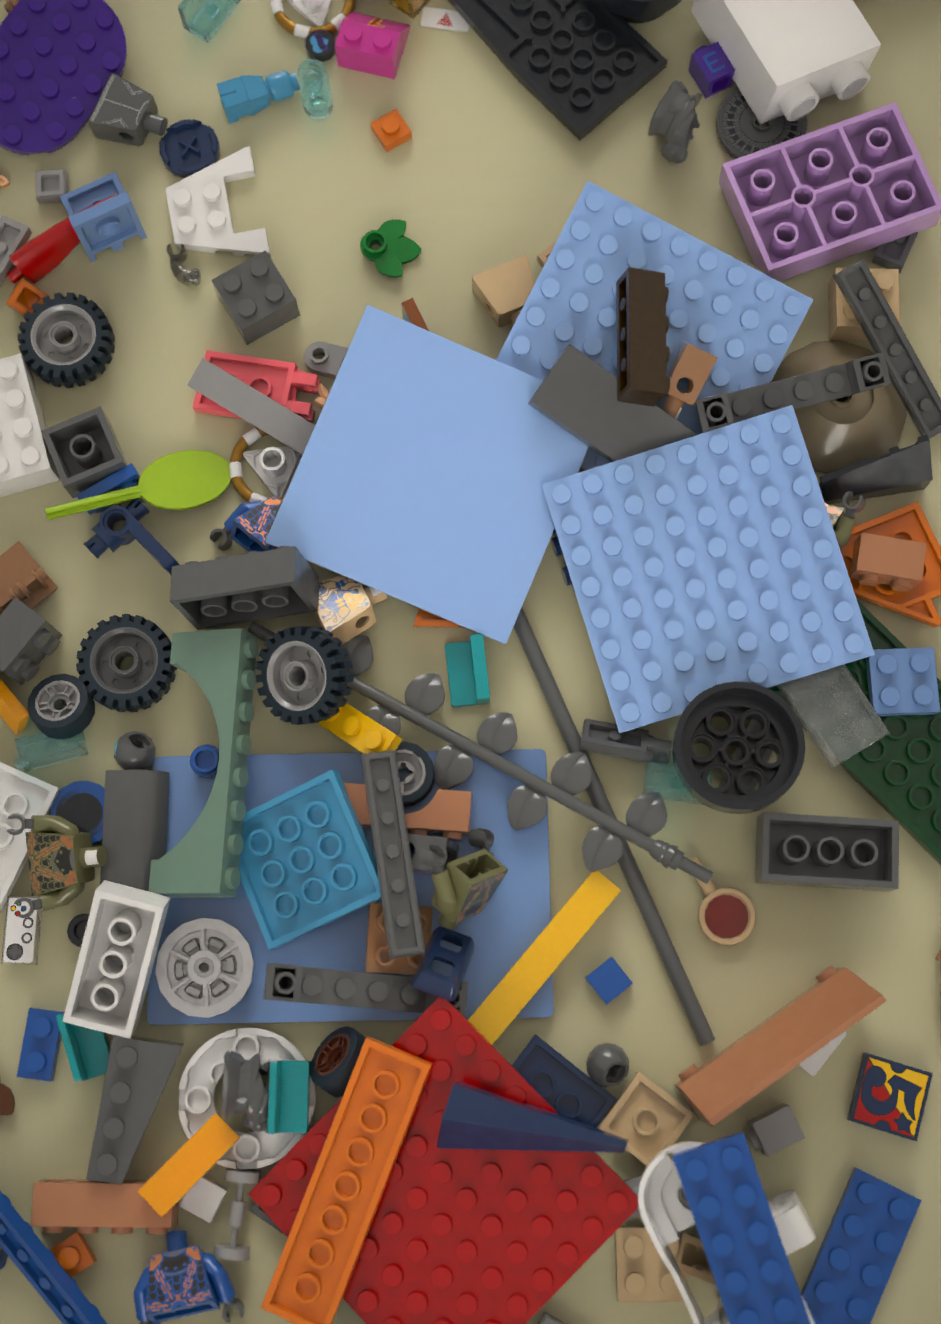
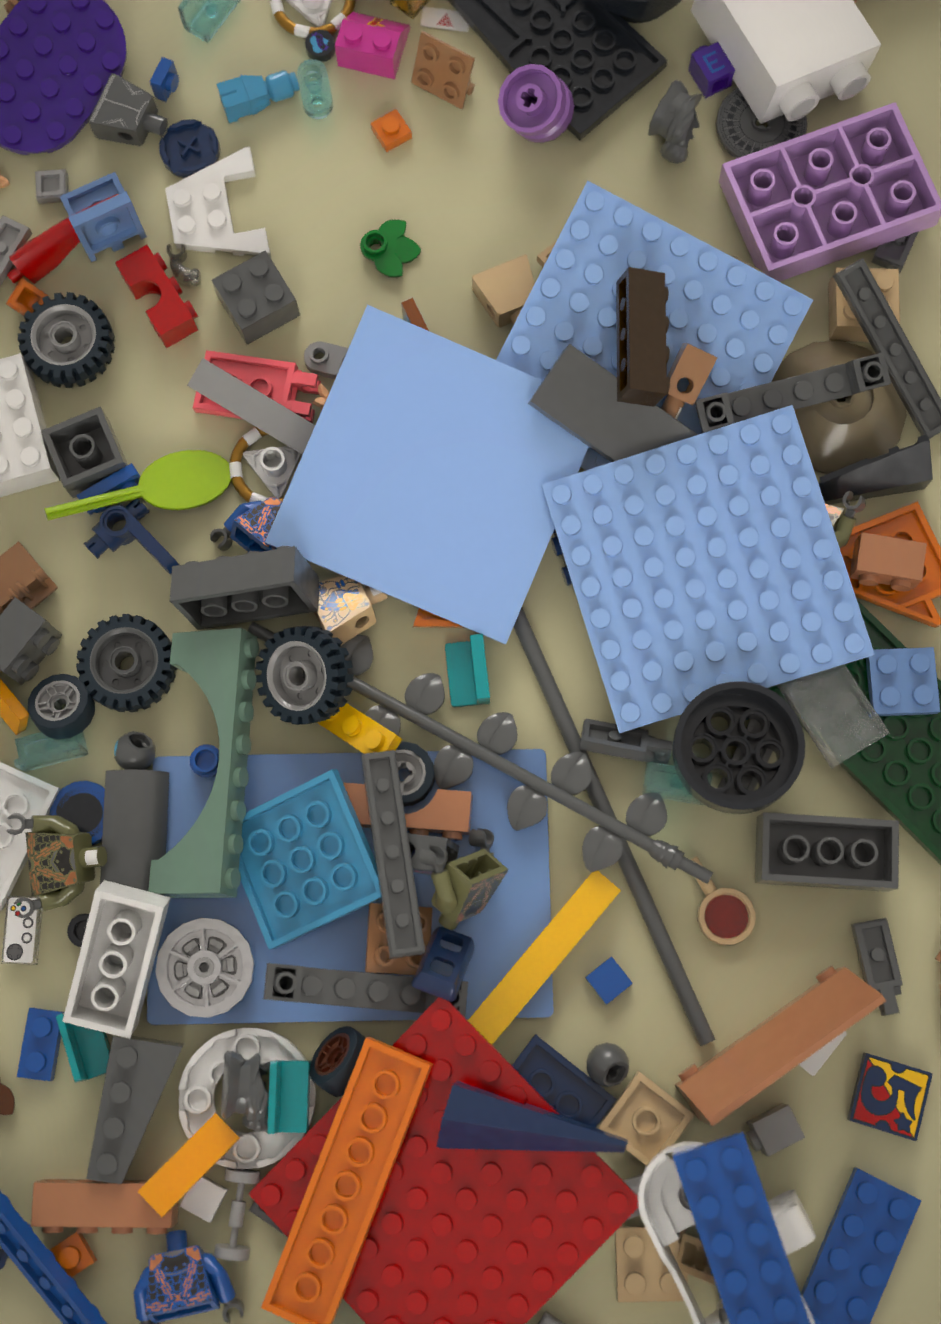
none -> red arch [115,245,198,349]
none -> blue plate [149,57,179,102]
none -> medium nougat hinge [411,31,475,109]
none -> medium lavender wheel [498,64,574,143]
none -> dark grey hinge [851,918,903,1016]

